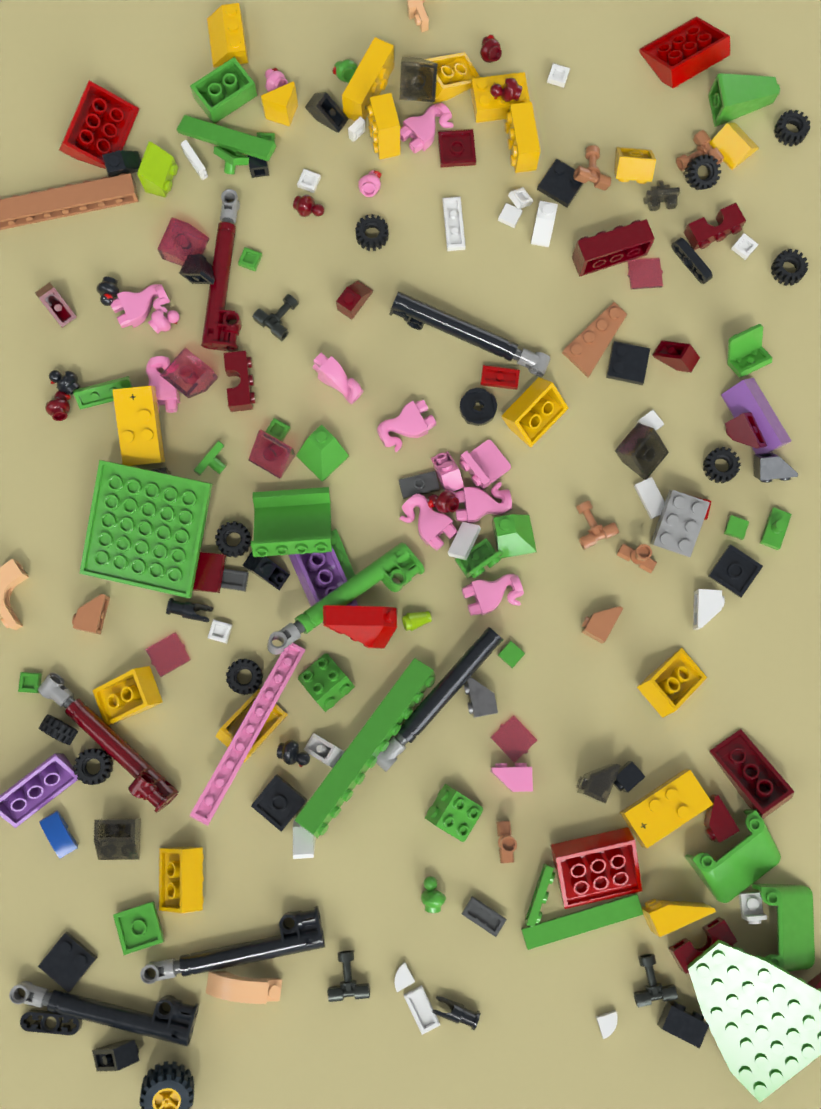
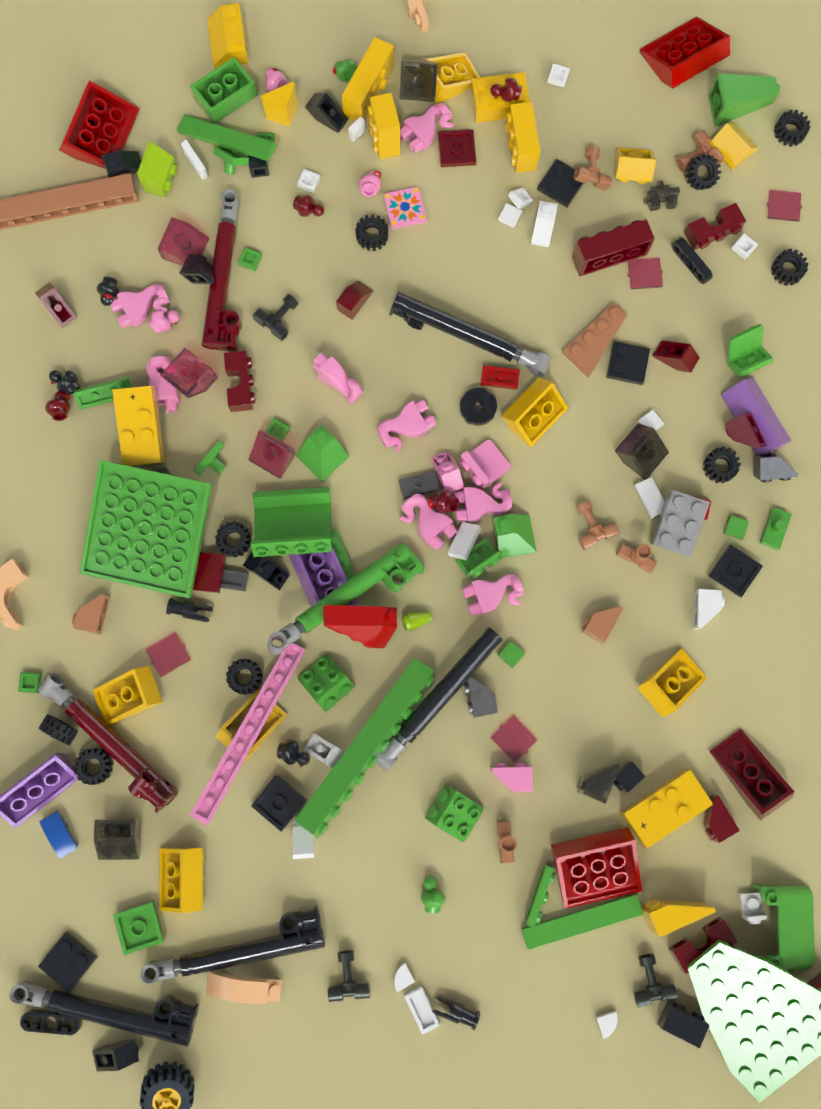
white tile [208,619,233,644] -> none
white tile [442,197,466,251] -> none
dark grey plate [461,896,507,937] -> none
dark red animal [480,35,502,63] -> none
bright green windscreen [685,809,781,903] -> none
none -> tile [384,187,427,230]
none -> clear pink piece [766,190,802,222]

